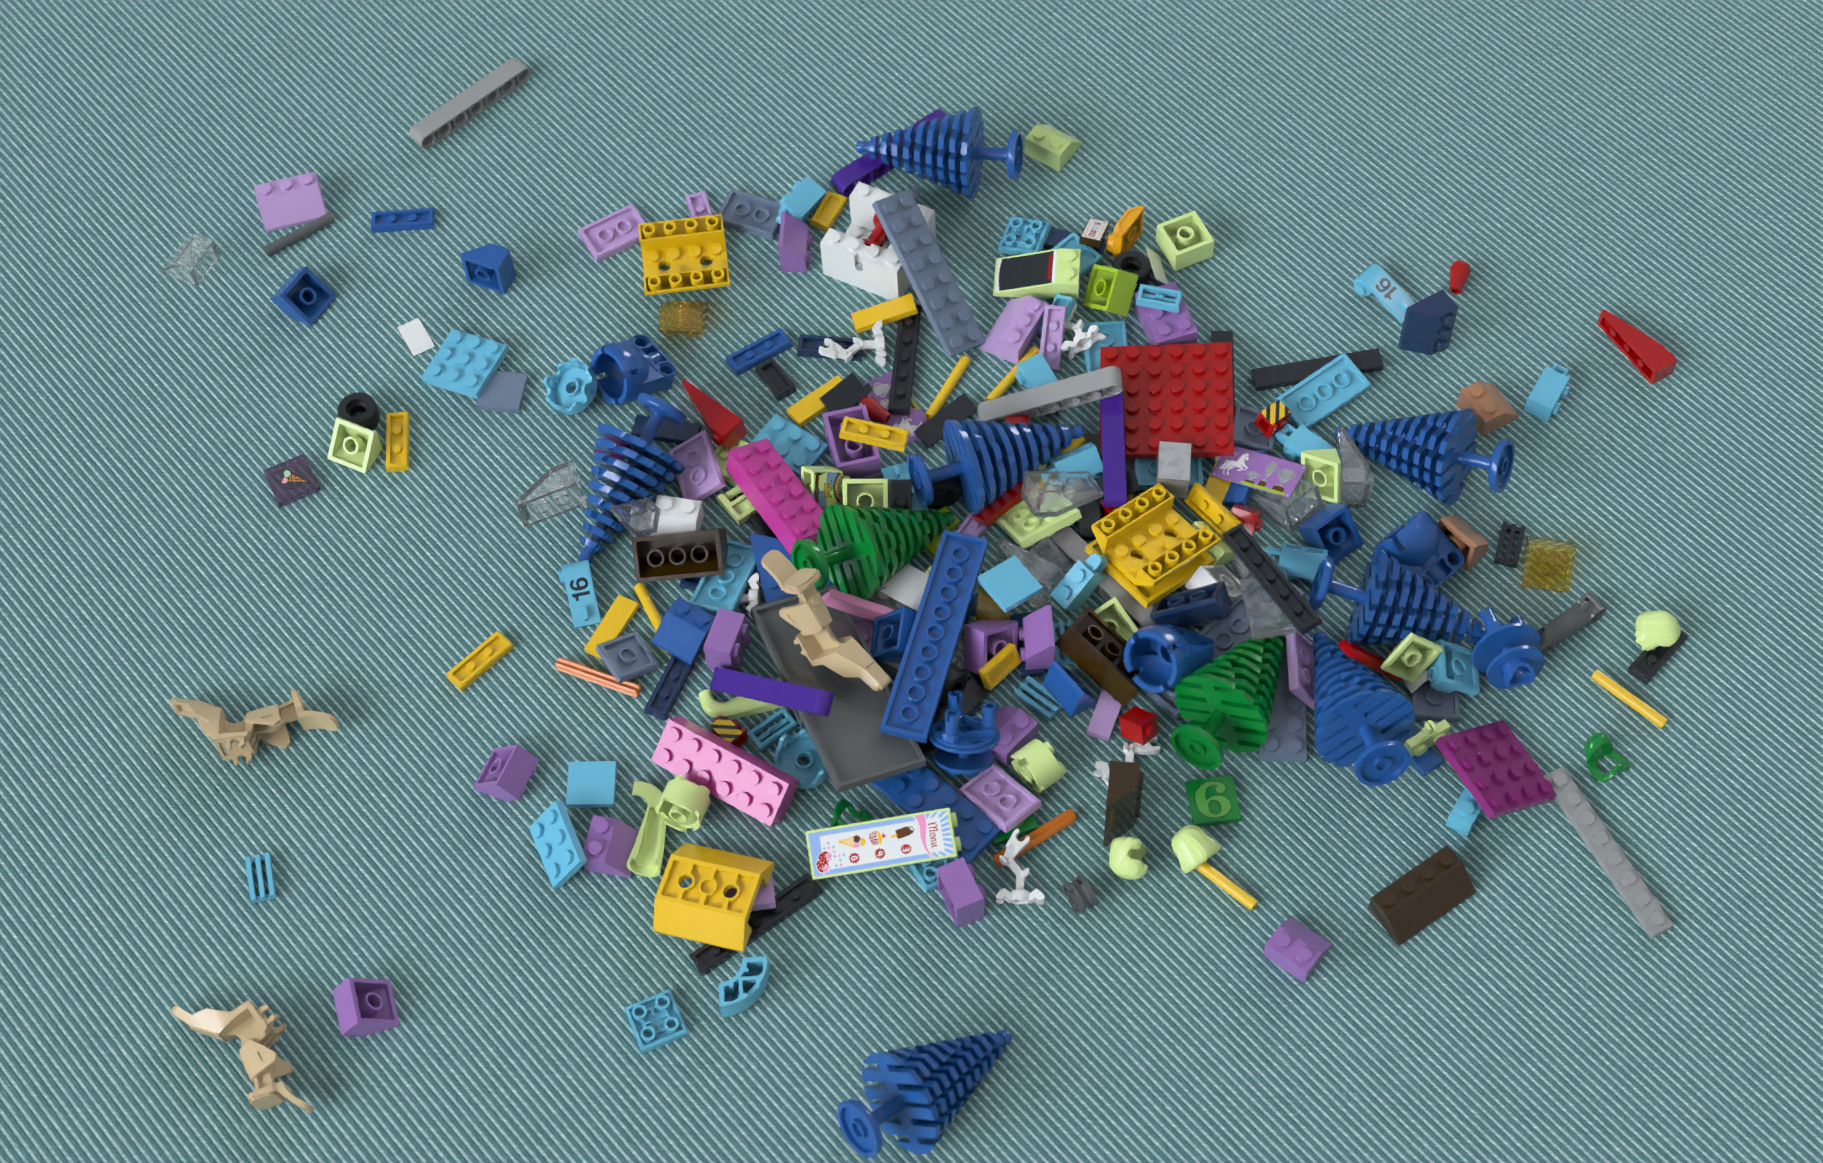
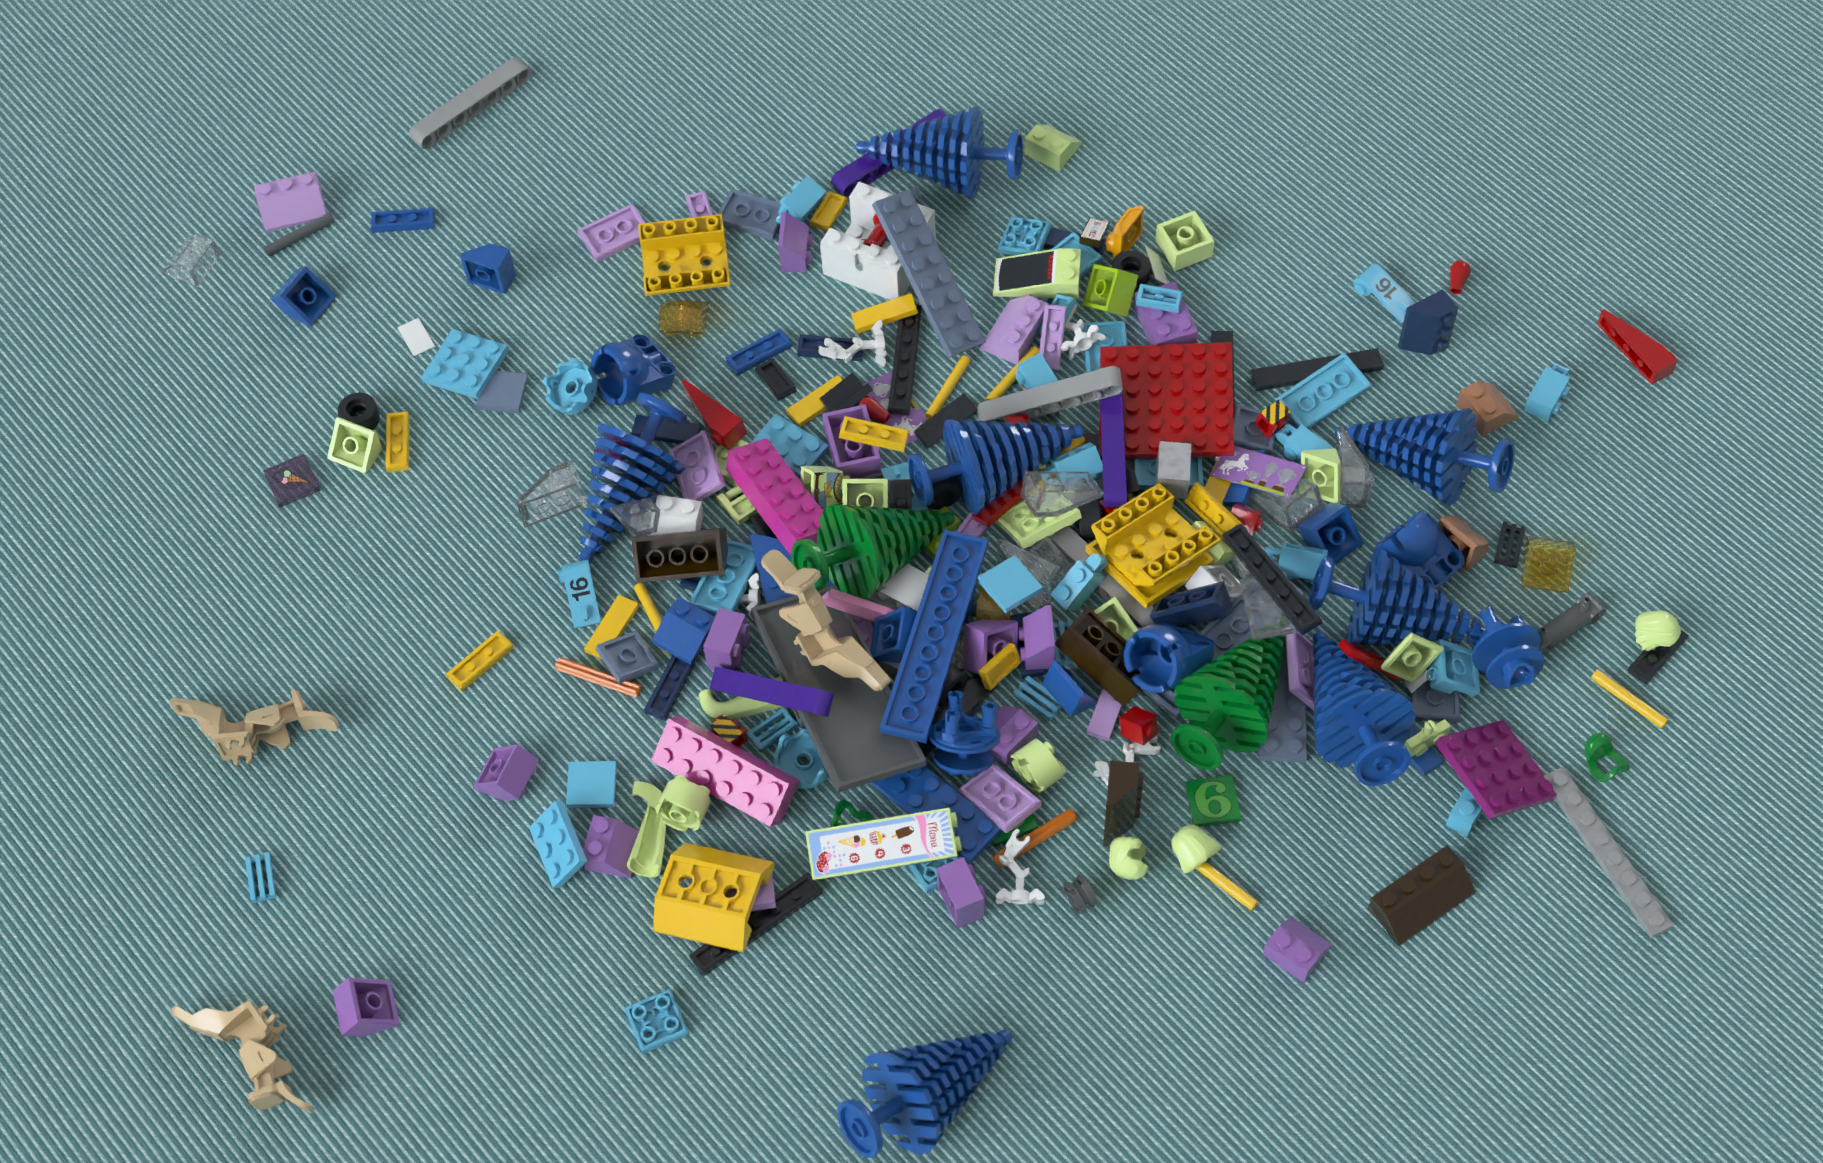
medium azure brick [719,956,770,1017] -> none

